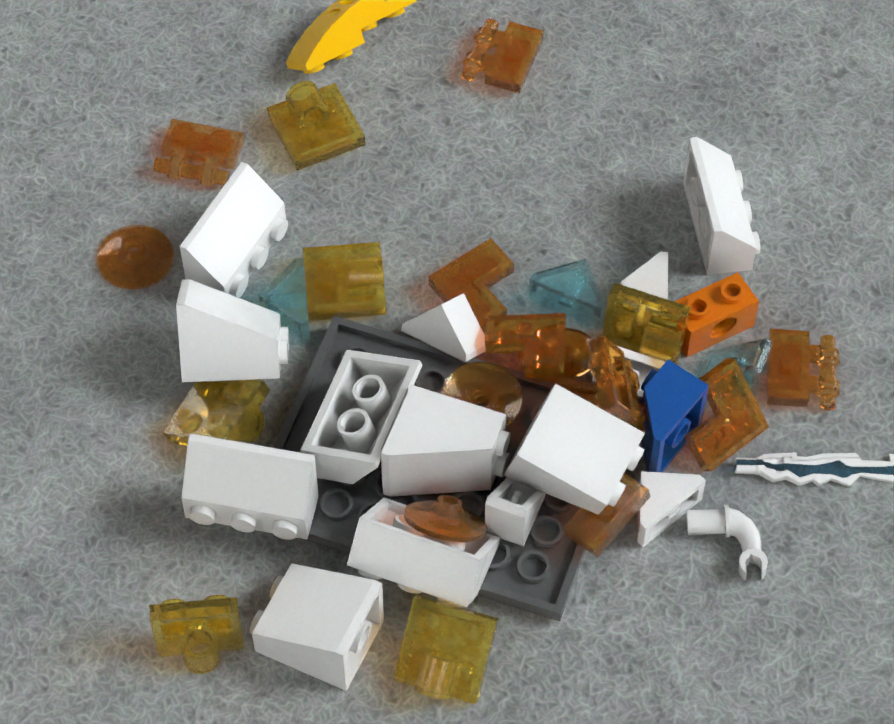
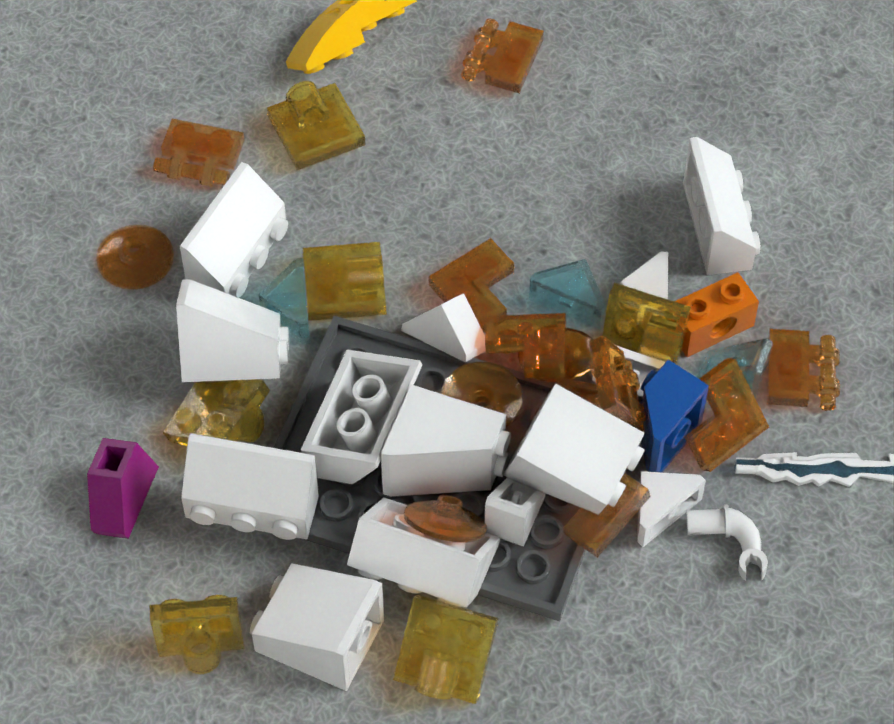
none -> magenta slope [87,438,159,539]

